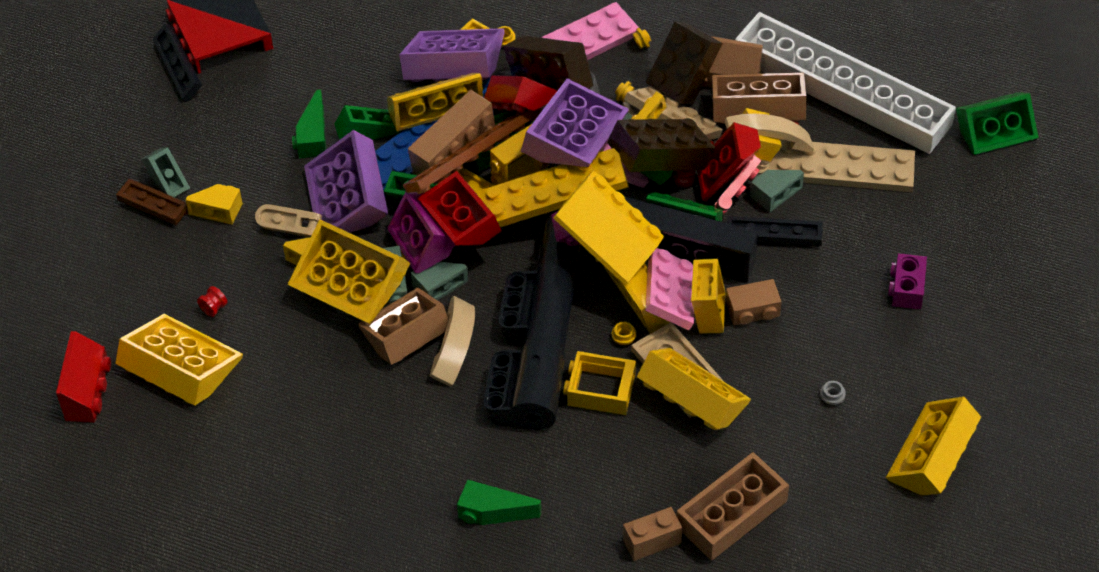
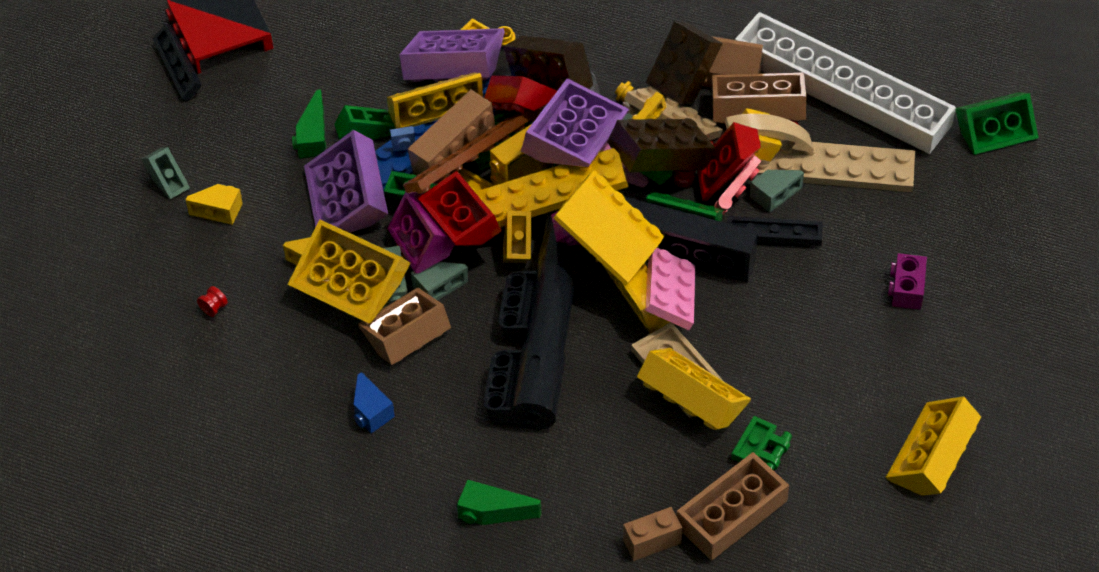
red slope [56,331,111,422] -> none
yellow slope [115,314,243,405] -> none
reddish brown plate [116,178,188,225] -> none
tan plate [255,204,322,238] -> none
tan slope [430,296,475,387] -> none
bright pink plate [542,2,639,60] -> none
yellow window [563,351,636,415] -> none
yellow plate [612,322,636,345] -> none
yellow plate [632,28,651,49] -> none
yellow window [691,259,726,334] -> none
medium nougat brick [725,279,782,325] -> none
light grey plate [820,381,846,405] -> none
none -> blue slope [354,372,395,434]
none -> medium blue plate [390,126,415,152]
none -> yellow slope [503,211,531,263]
none -> green plate [731,416,792,470]

